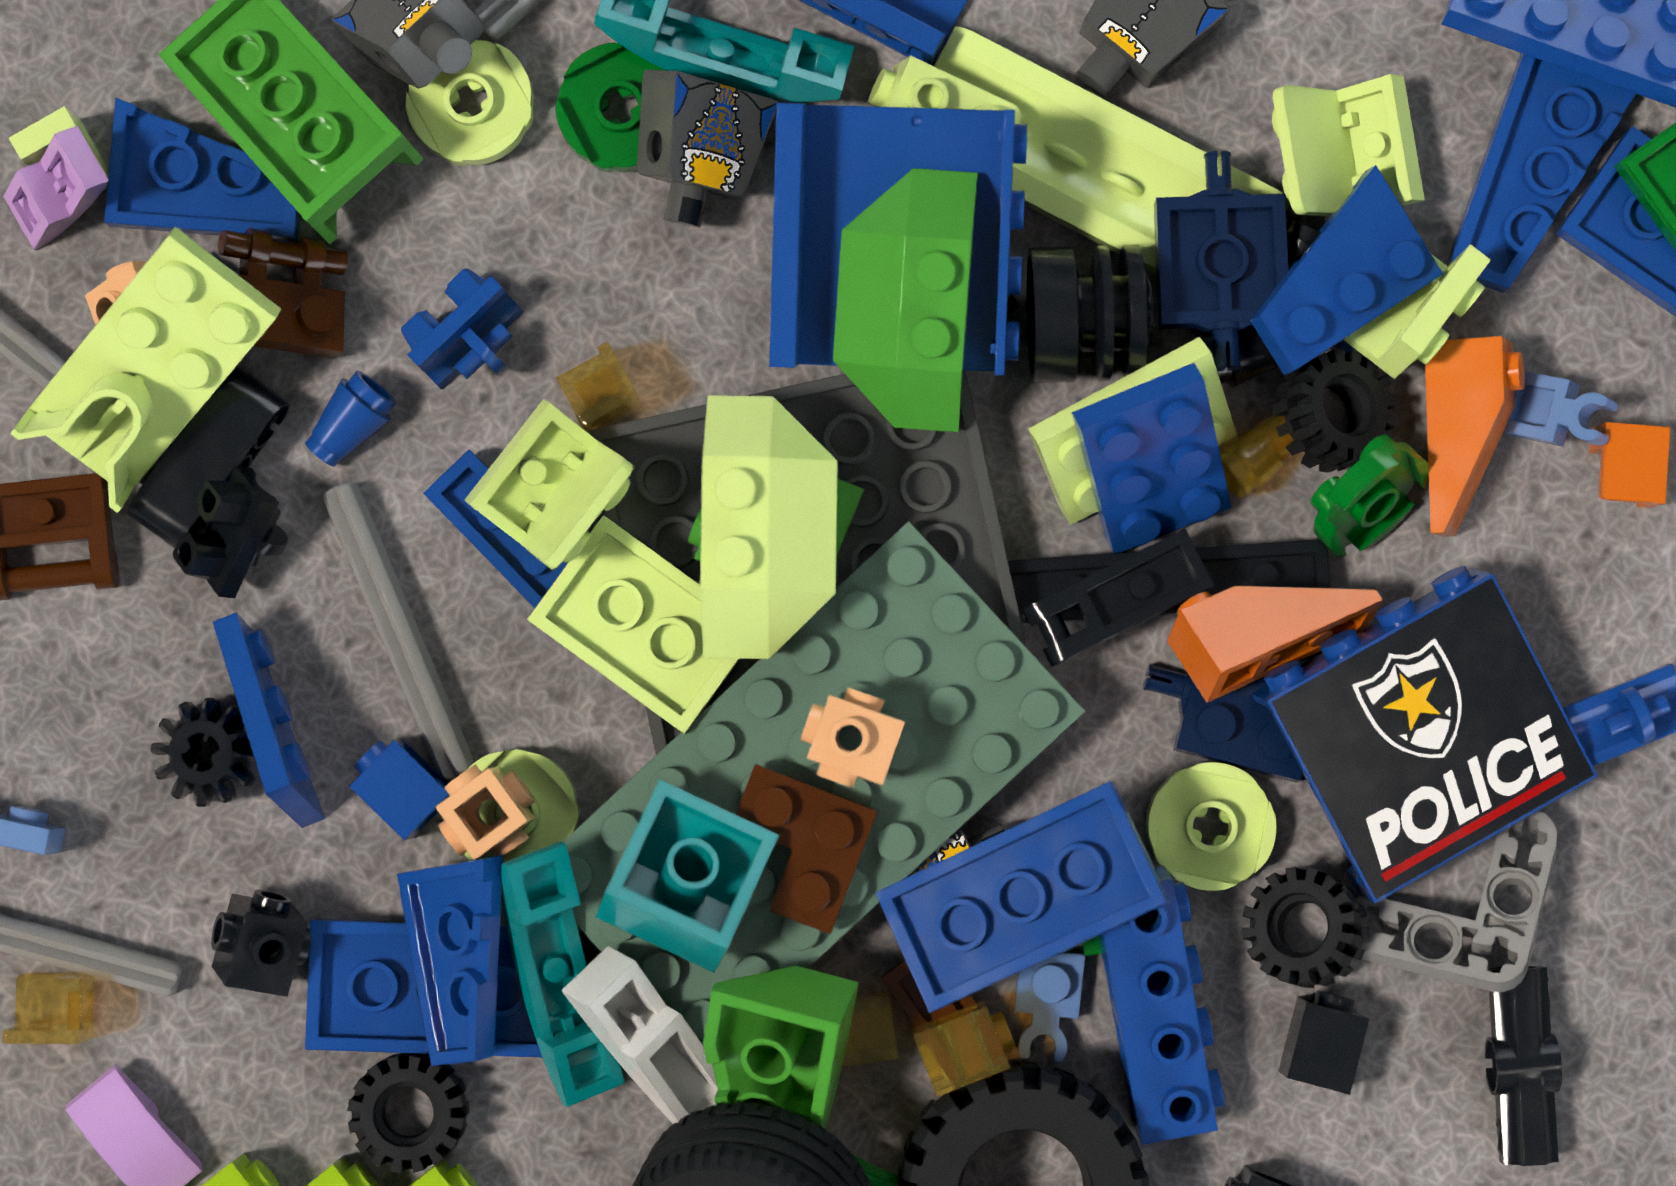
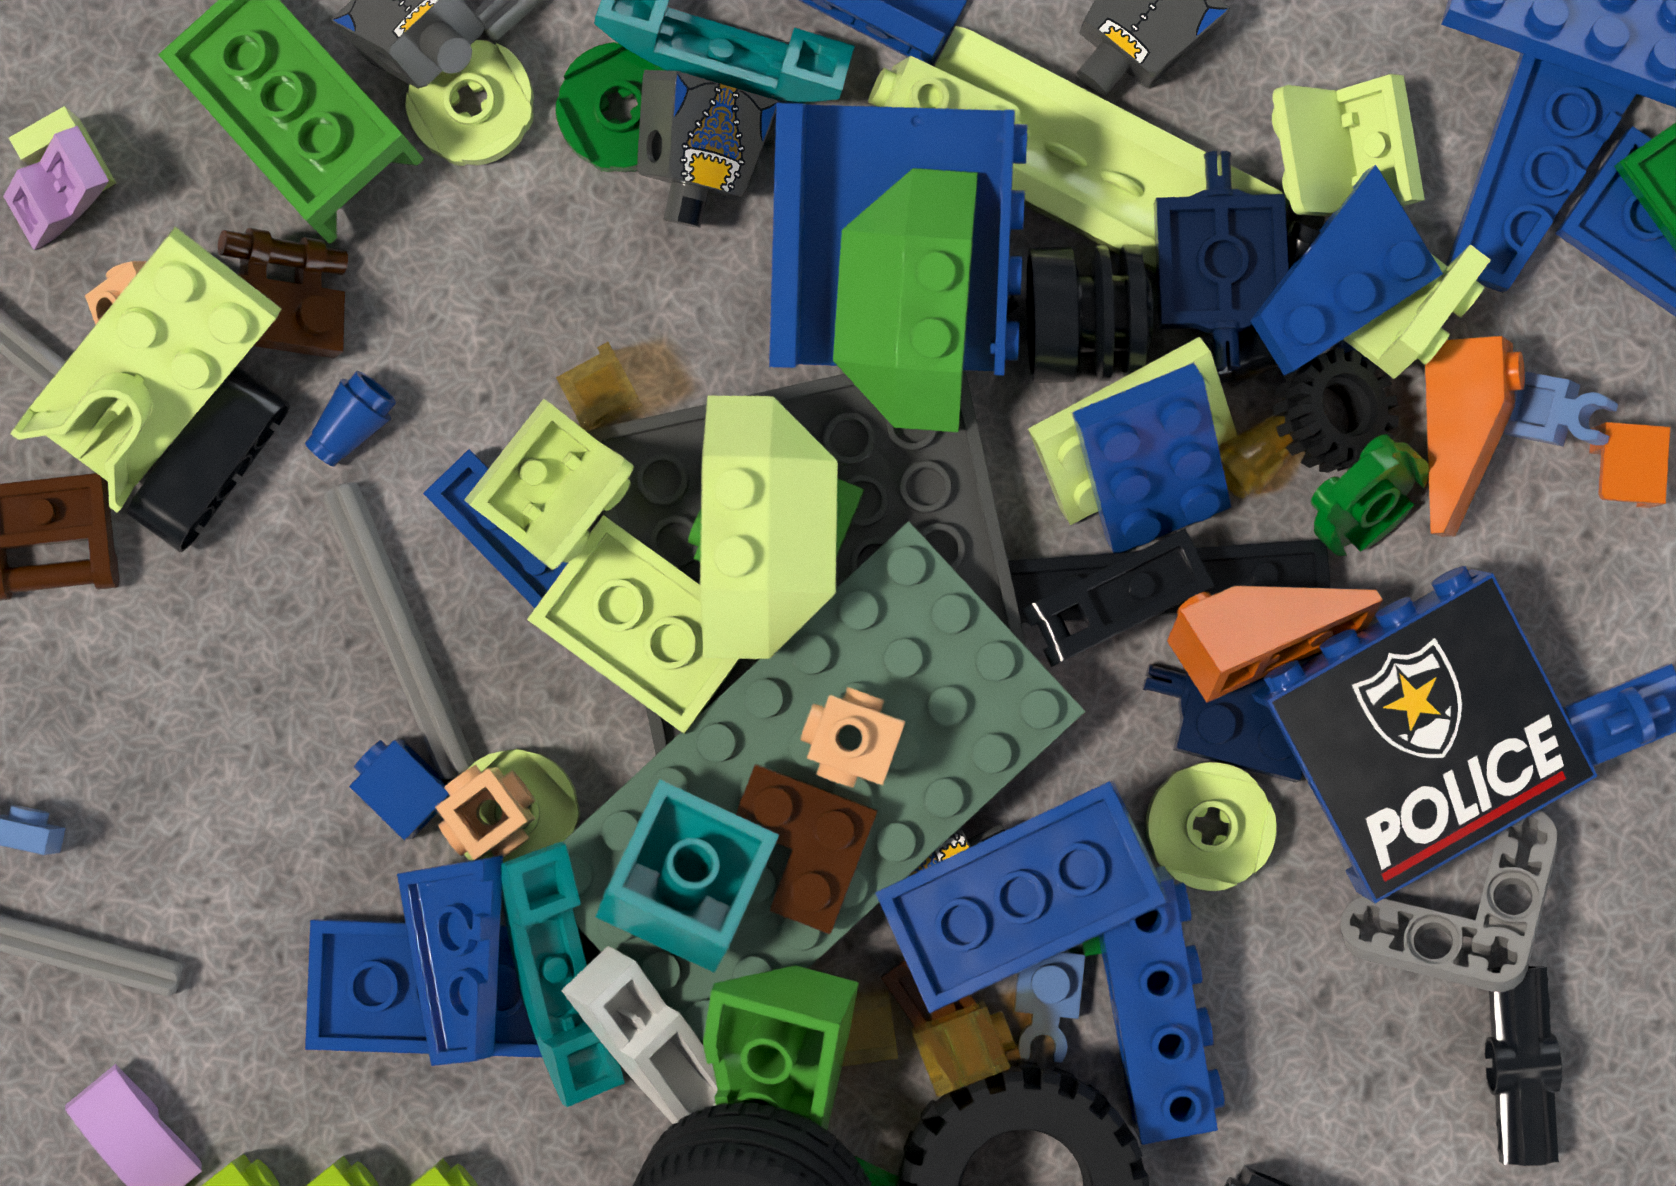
clear yellow panel [2,974,95,1044] -> none
blue wing [104,97,301,242] -> none
black gear [151,698,256,807] -> none
black hips [173,466,288,598] -> none
black brick [211,890,311,997] -> none
blue wing [213,612,326,828] -> none
black tyre [347,1053,469,1173] -> none
blue hips [401,268,524,390] -> none
black tyre [1242,867,1369,988] -> none
black brick [1278,990,1370,1095] -> none

